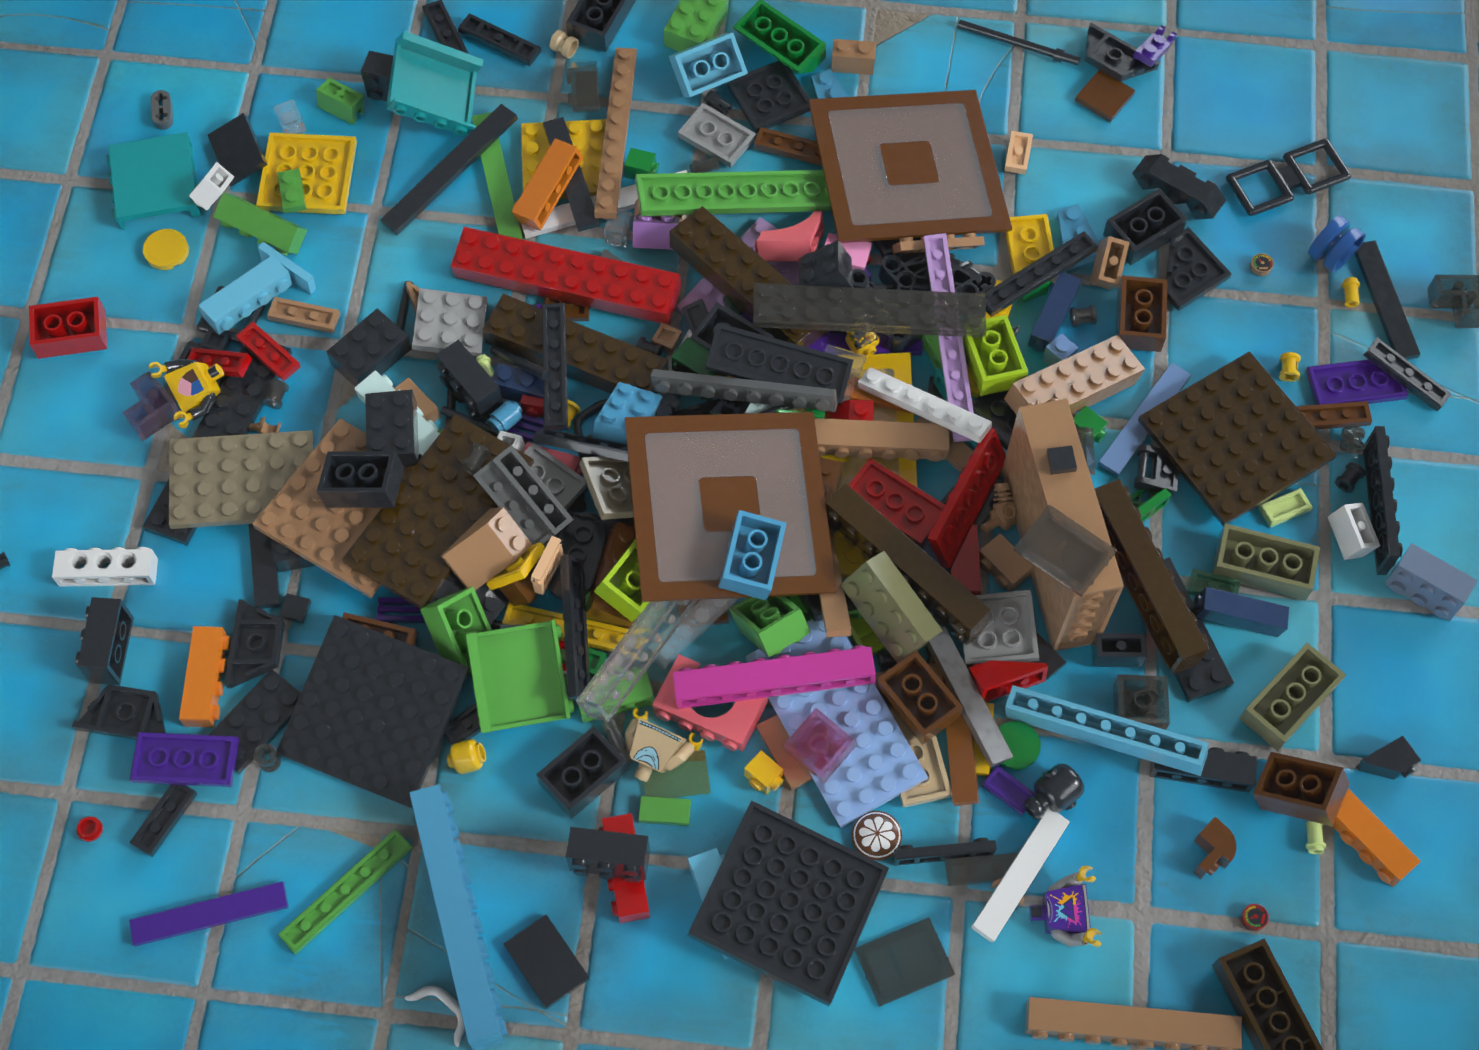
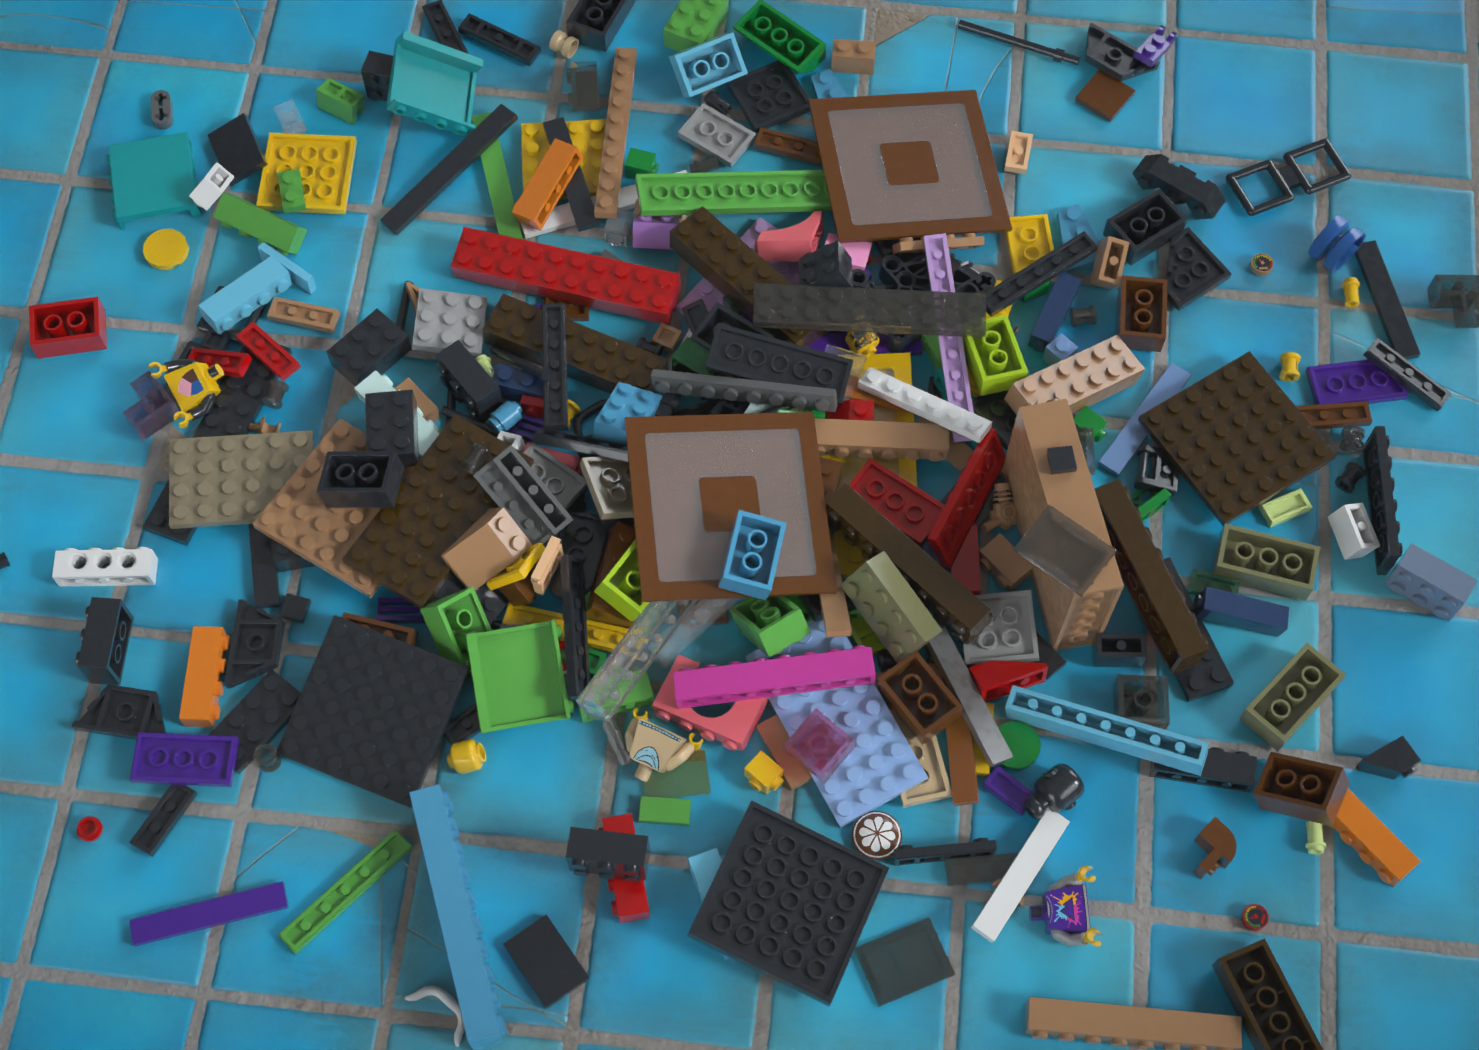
black brick [536,726,628,819] -> none

